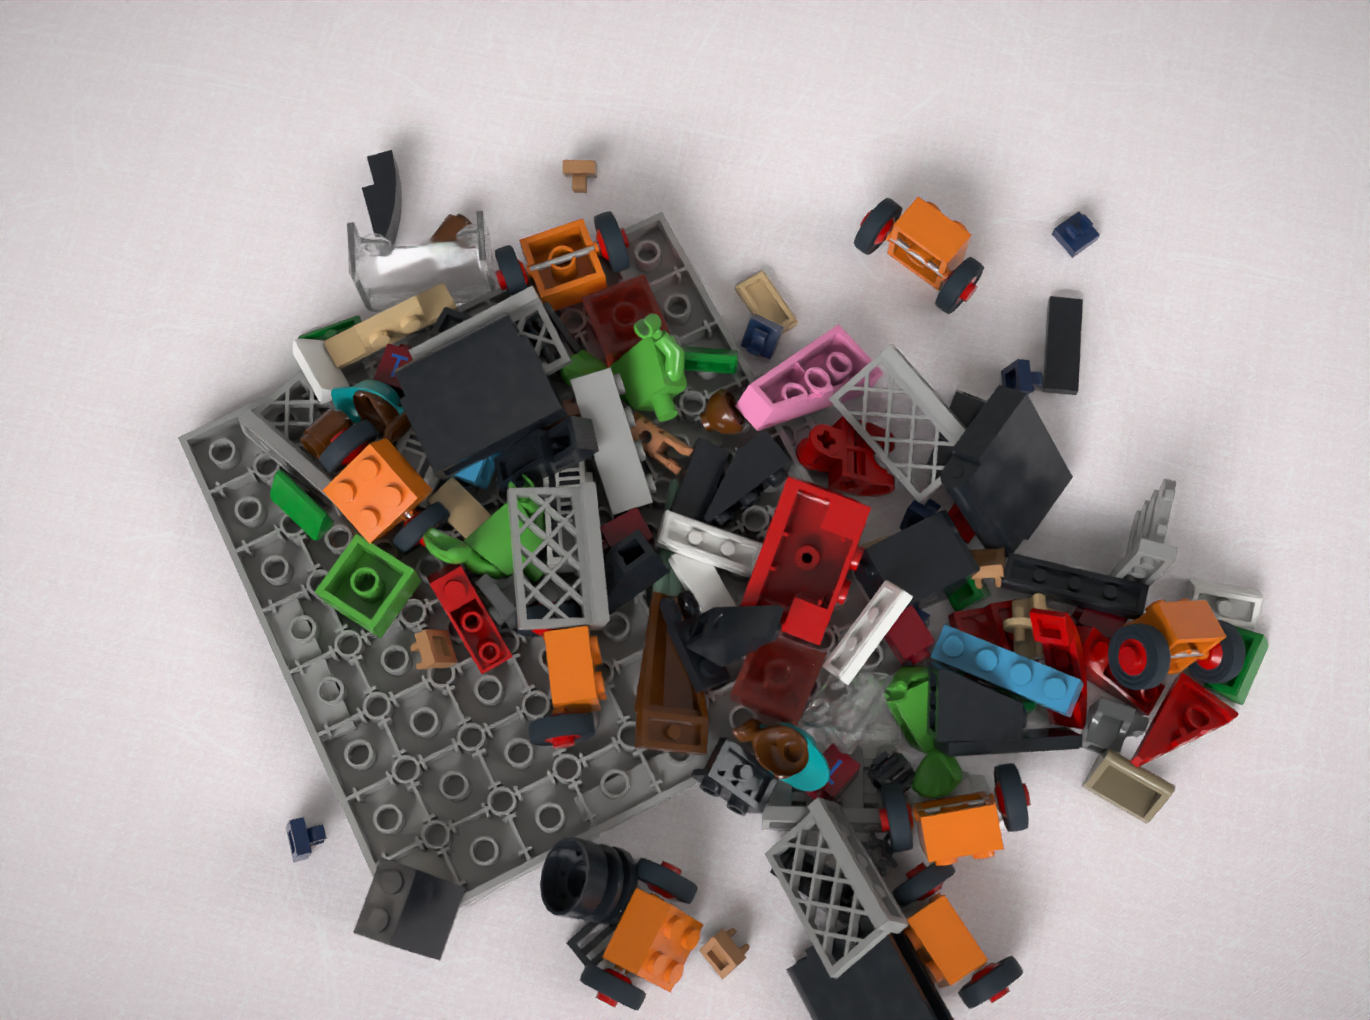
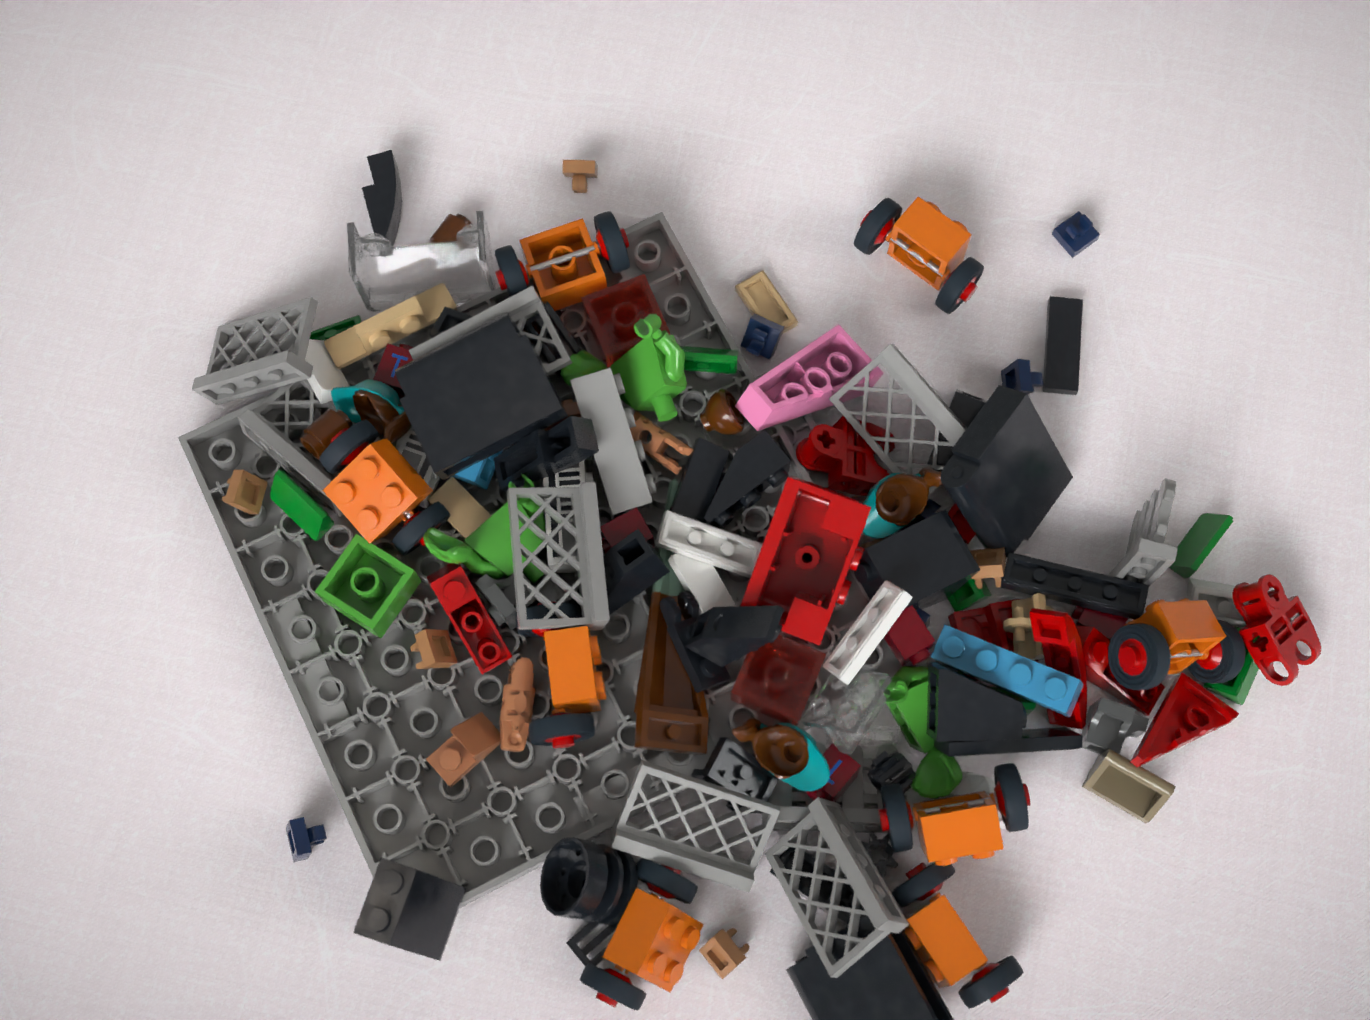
none -> light grey fence [192,297,318,405]
none -> medium nougat tile [222,470,268,514]
none -> nougat slope [426,712,500,787]
none -> nougat hinge [499,657,535,752]
none -> light grey fence [611,760,780,893]
none -> reddish brown hair [863,466,942,539]
none -> green slope [1169,513,1233,579]
none -> red piece [1232,574,1321,686]

